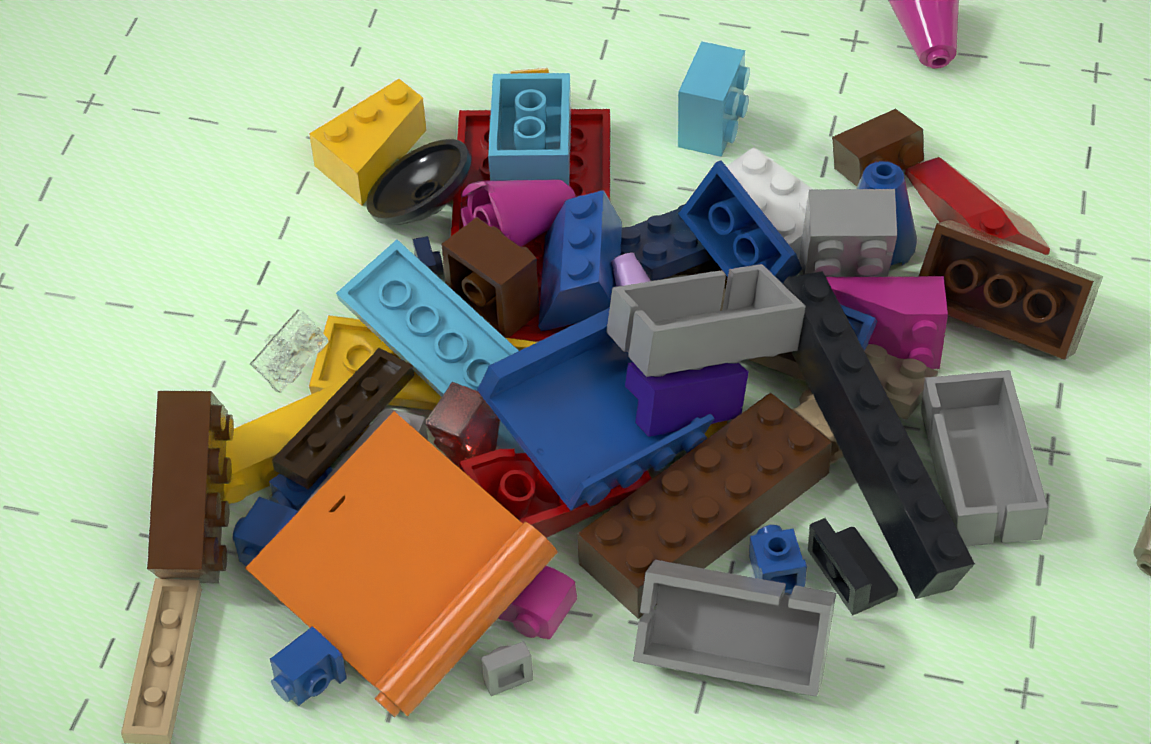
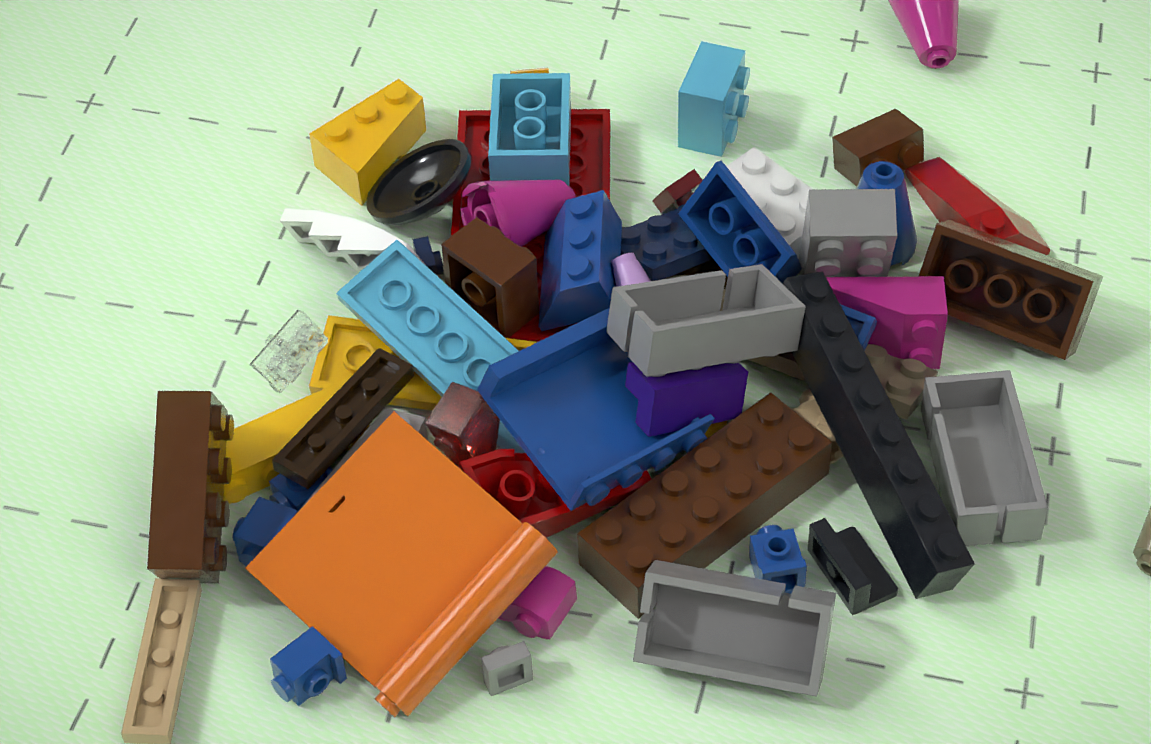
none -> white slope [280,208,425,271]
none -> dark red plate [652,169,702,213]

